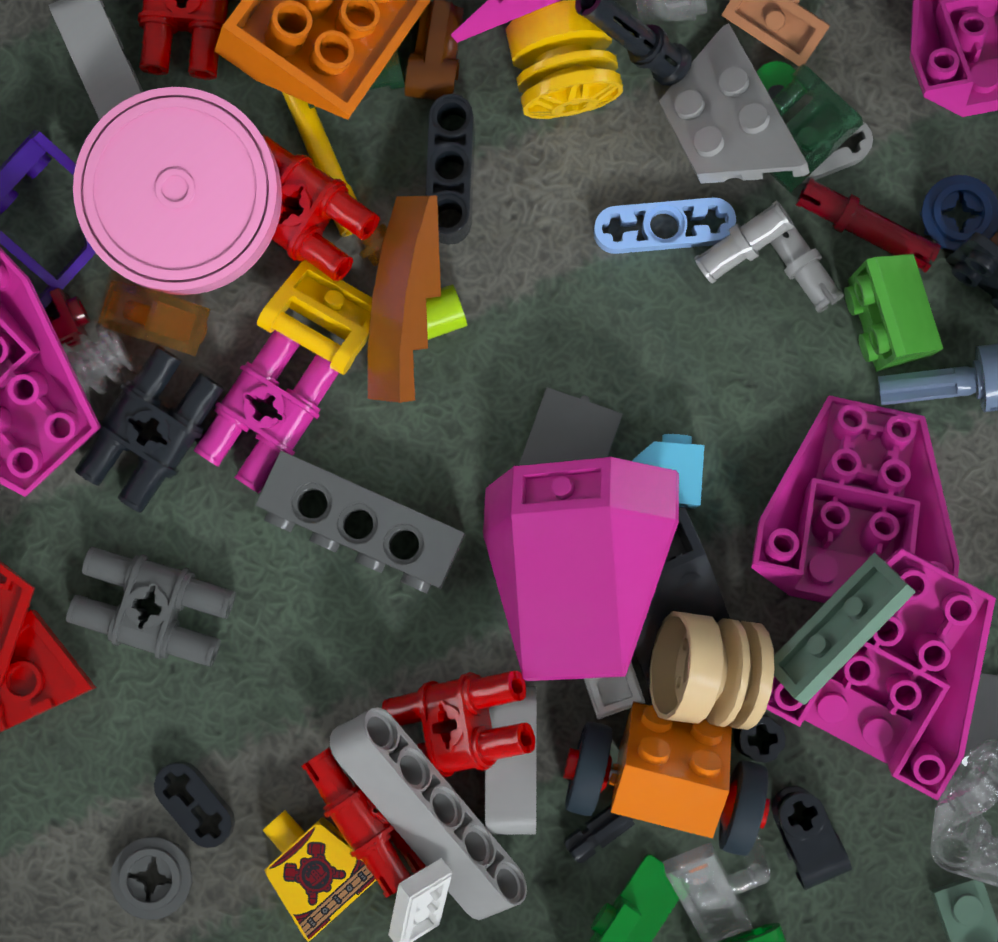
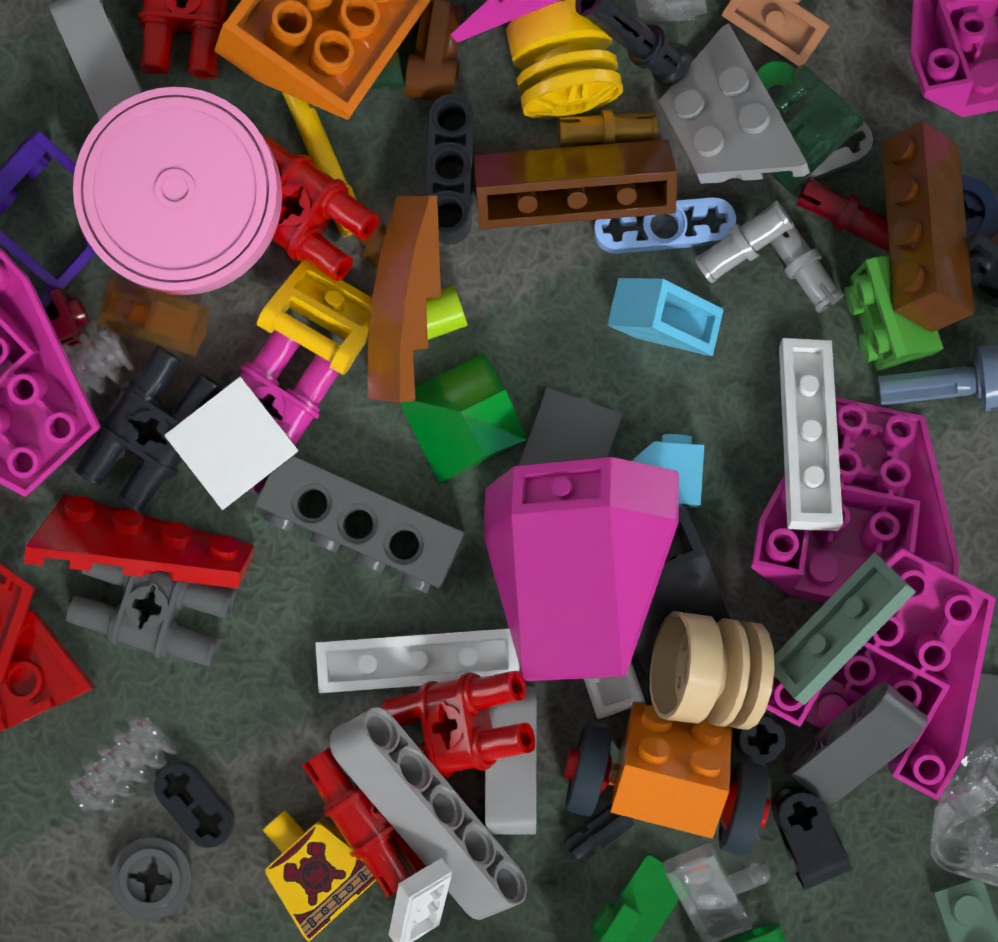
none -> red wing [24,494,255,588]
none -> clear piece [65,712,179,825]
none -> white sticker [164,377,298,510]
none -> white plate [316,629,520,693]
none -> green slope [399,353,527,484]
none -> reddish brown brick [473,139,677,229]
none -> pearl gold pin [557,109,658,148]
none -> medium azure slope [607,278,724,356]
none -> white plate [779,338,843,531]
none -> dark grey beam [787,682,927,806]
none -> reddish brown brick [882,120,974,333]

